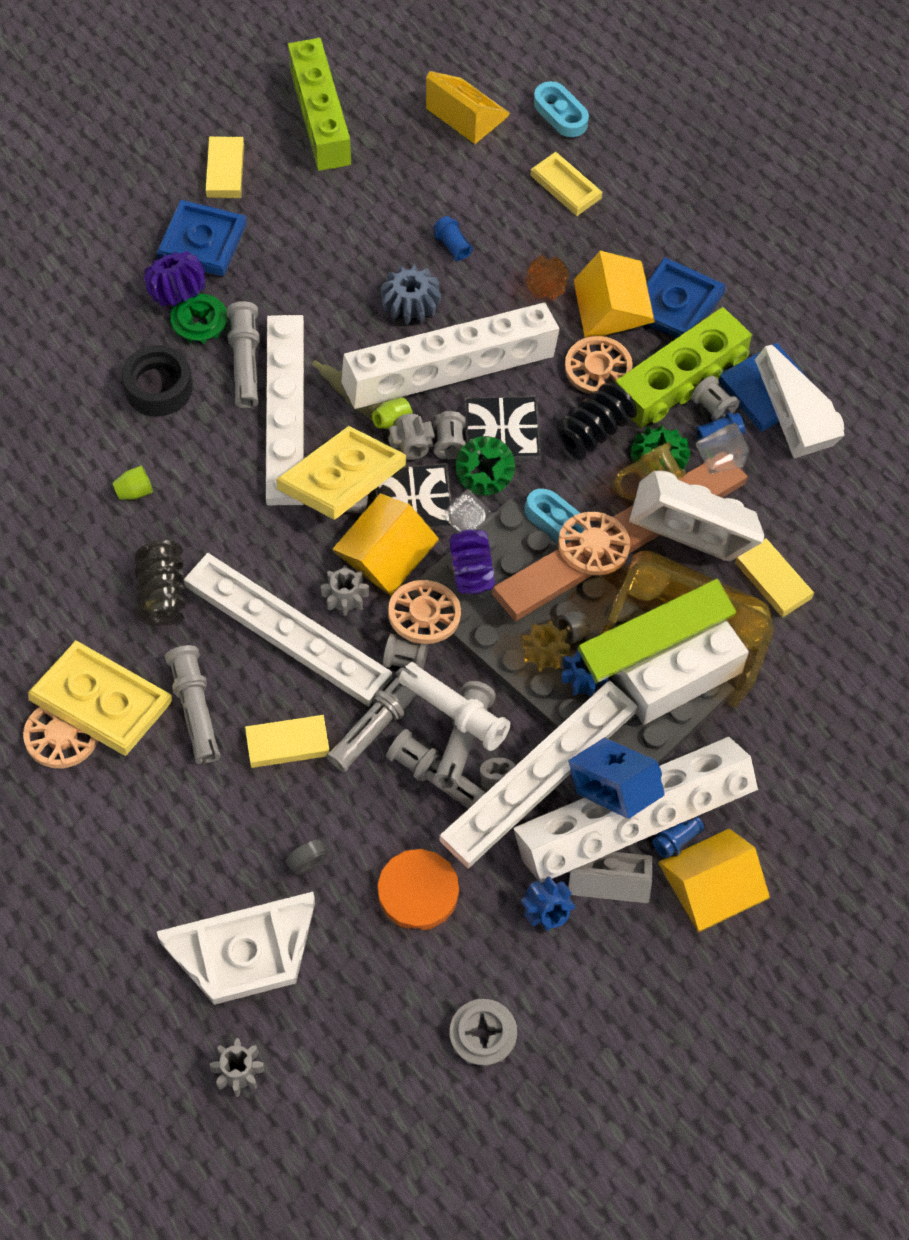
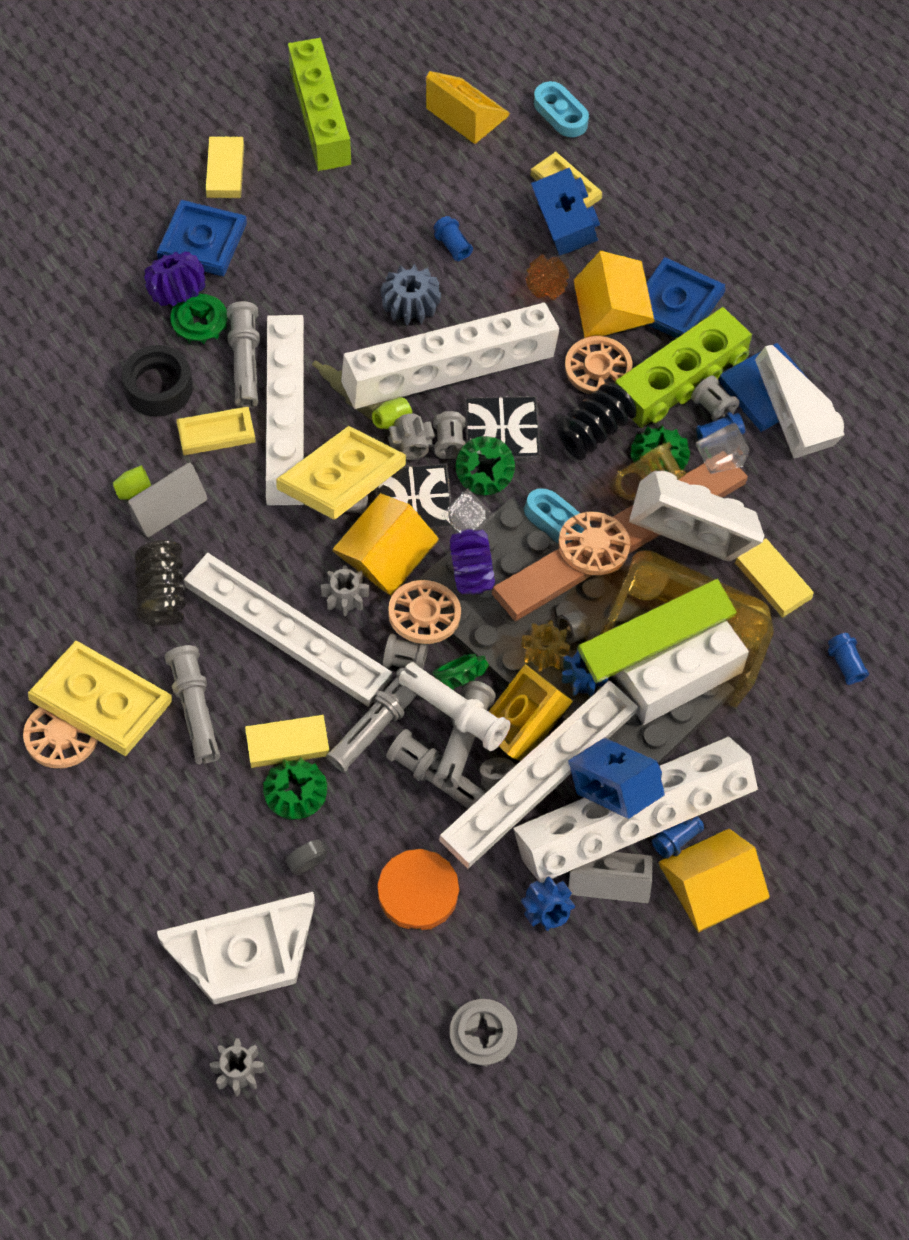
none -> light grey slope [128,463,207,537]
none -> light yellow tile [176,407,256,455]
none -> green gear [263,757,327,820]
none -> green gear [433,654,489,690]
none -> yellow slope [489,664,573,761]
none -> blue brick [531,167,600,256]
none -> blue pin [828,633,869,685]

